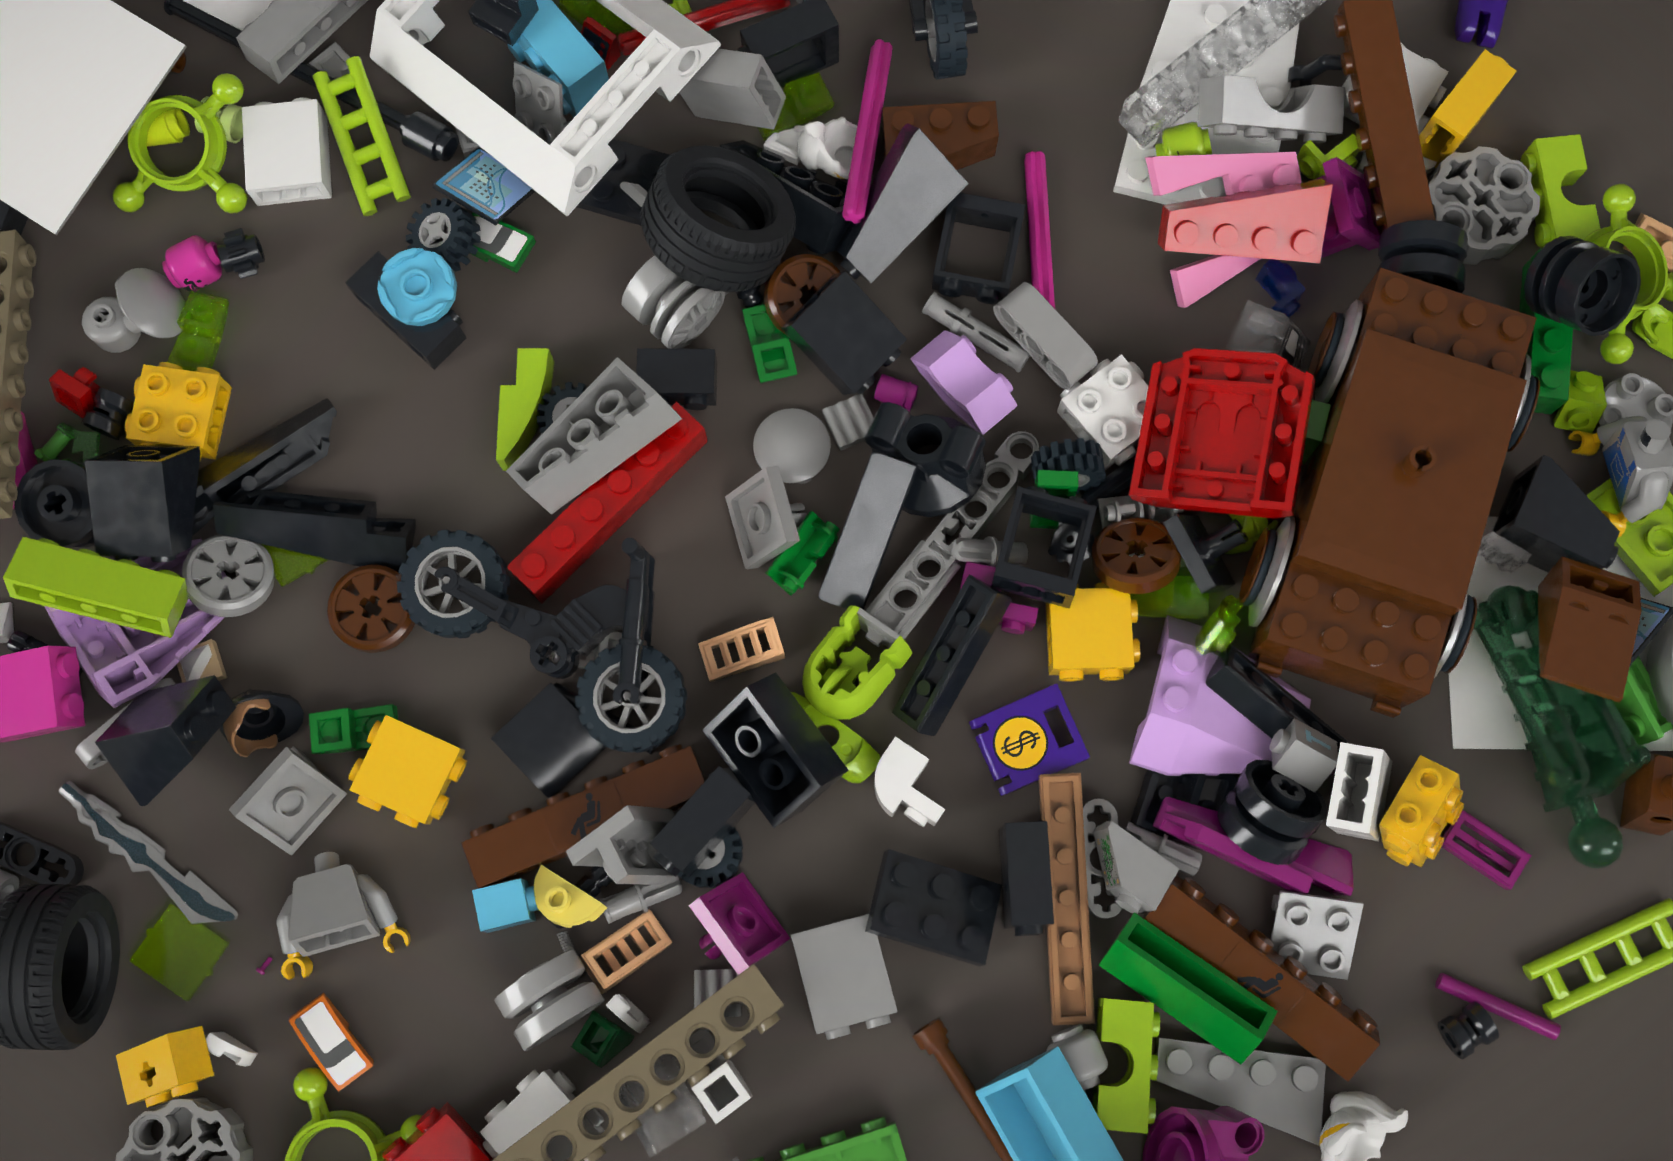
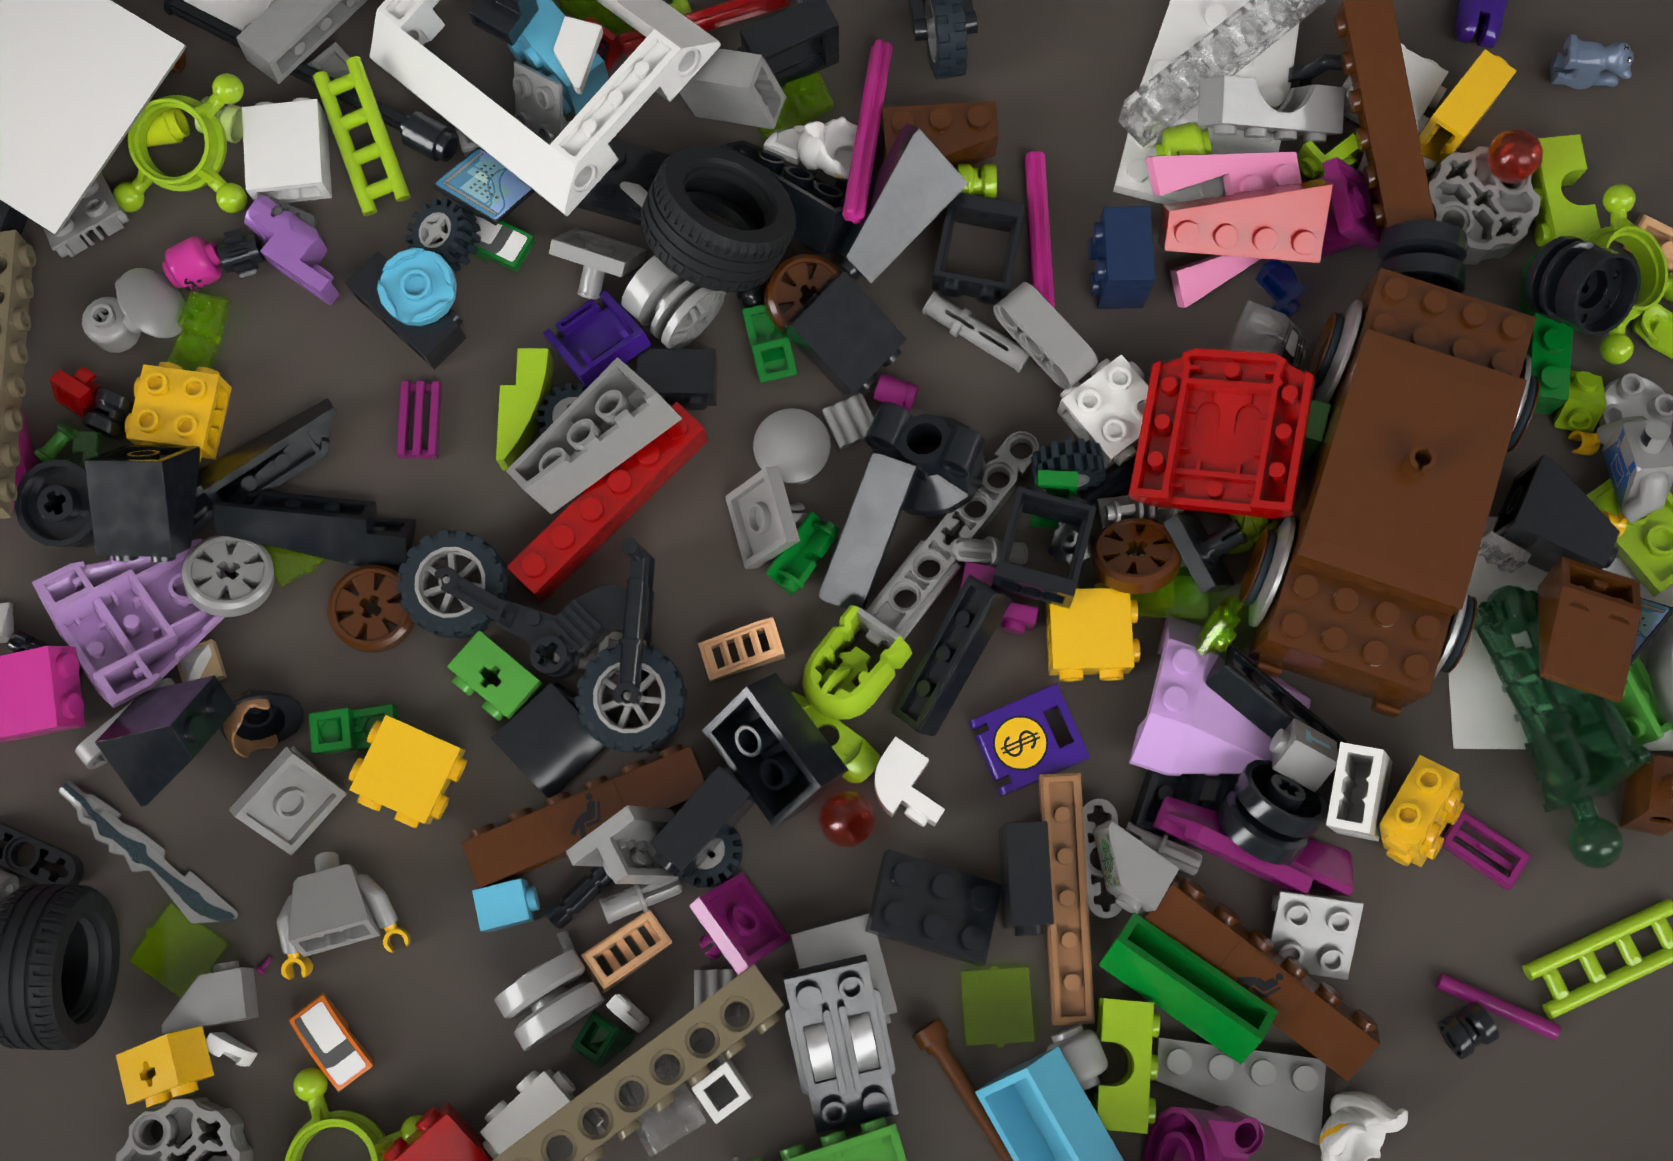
lime brick [3,537,189,638] -> none
light yellow plate [534,865,607,928] -> none
lavender brick [910,330,1018,435] -> none
none -> light grey hinge [42,171,130,258]
none -> light grey slope [161,961,259,1034]
none -> medium lavender plate [244,195,340,306]
none -> magenta tile [396,381,442,459]
none -> bright green brick [447,630,545,722]
none -> dark purple container [543,290,651,388]
none -> light grey tile [549,227,647,300]
none -> white tile [553,16,603,95]
none -> piece [782,954,899,1133]
none -> clear red piece [819,791,876,847]
none -> lime wheel [957,164,997,199]
none -> clear neon green piece [960,965,1035,1048]
none -> dark blue brick [1088,206,1155,309]
none -> clear red piece [1487,129,1543,184]
none -> sand blue animal [1550,34,1634,90]

